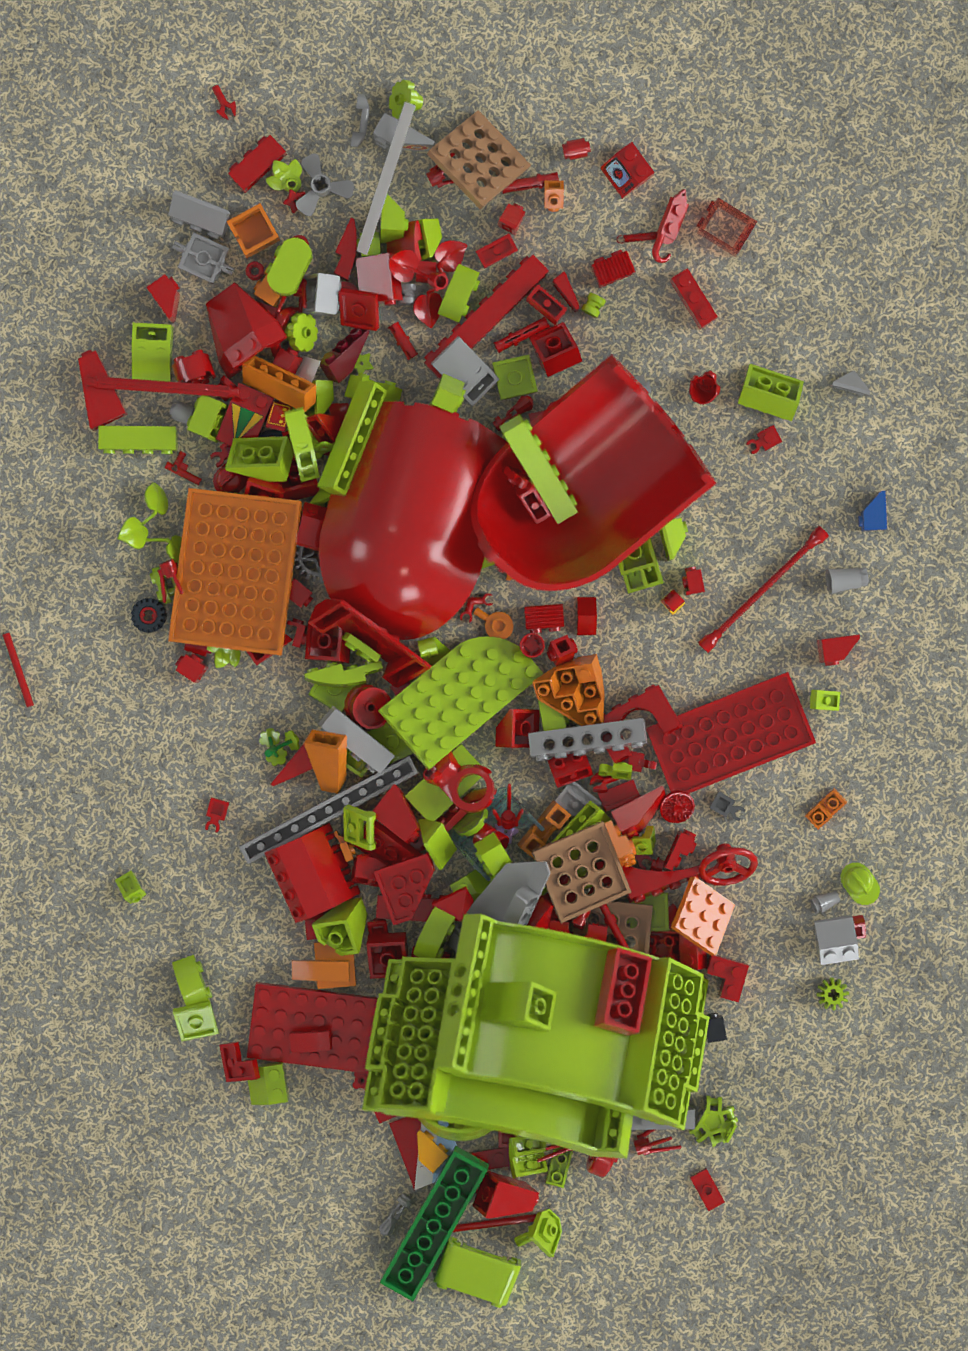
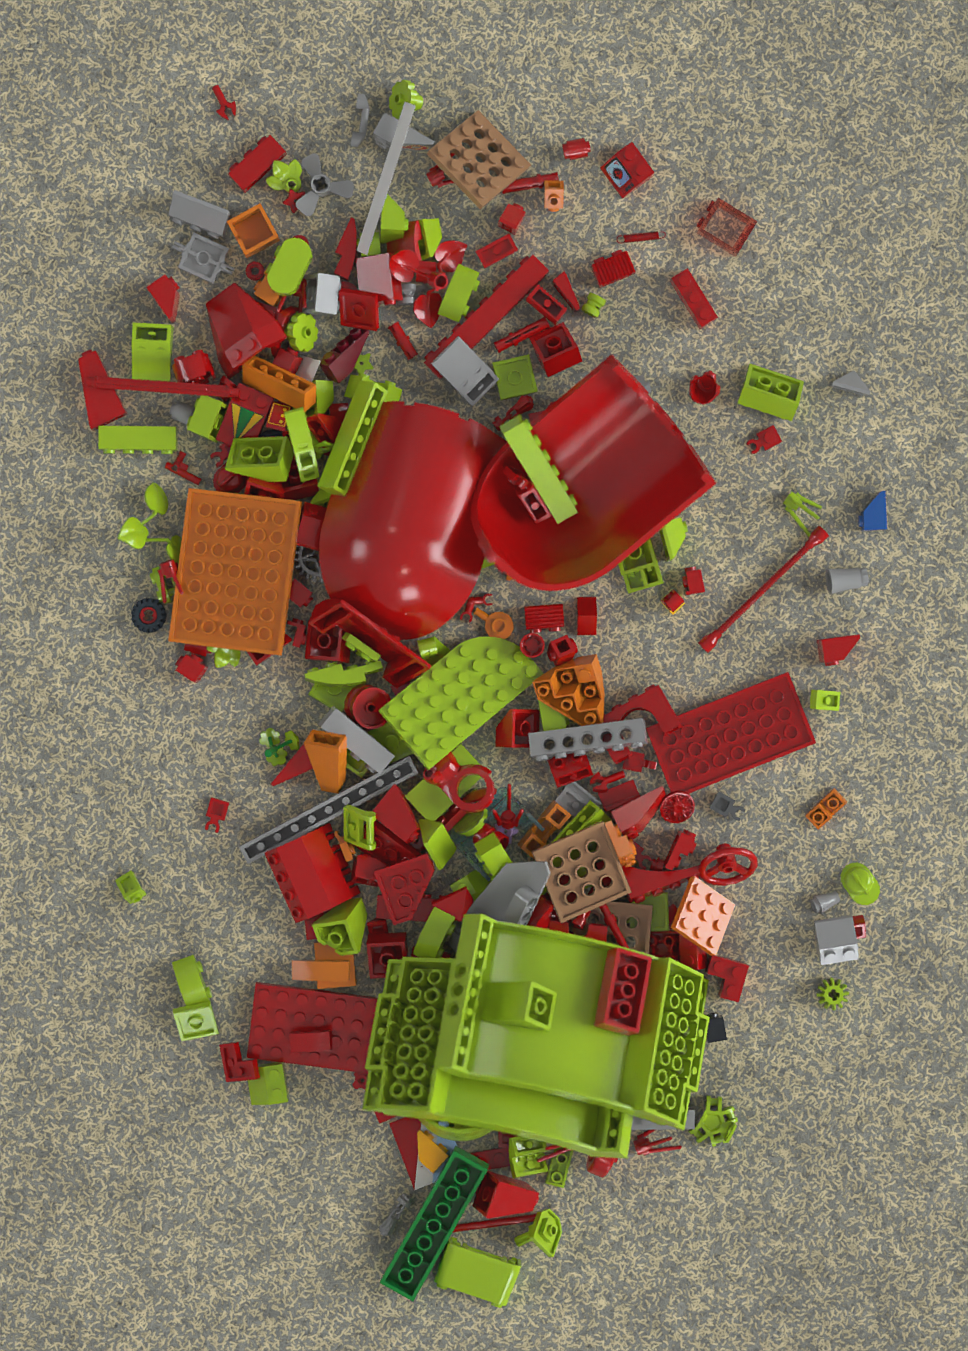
red bar [2,632,34,707] -> none
lime brick [429,373,466,413] -> none
lime plate [599,762,632,780] -> none
lime bracket [632,826,656,855] -> none
plate [652,189,689,263] -> none
red plate [690,1168,725,1212] -> none
none -> lime plant [783,491,822,537]

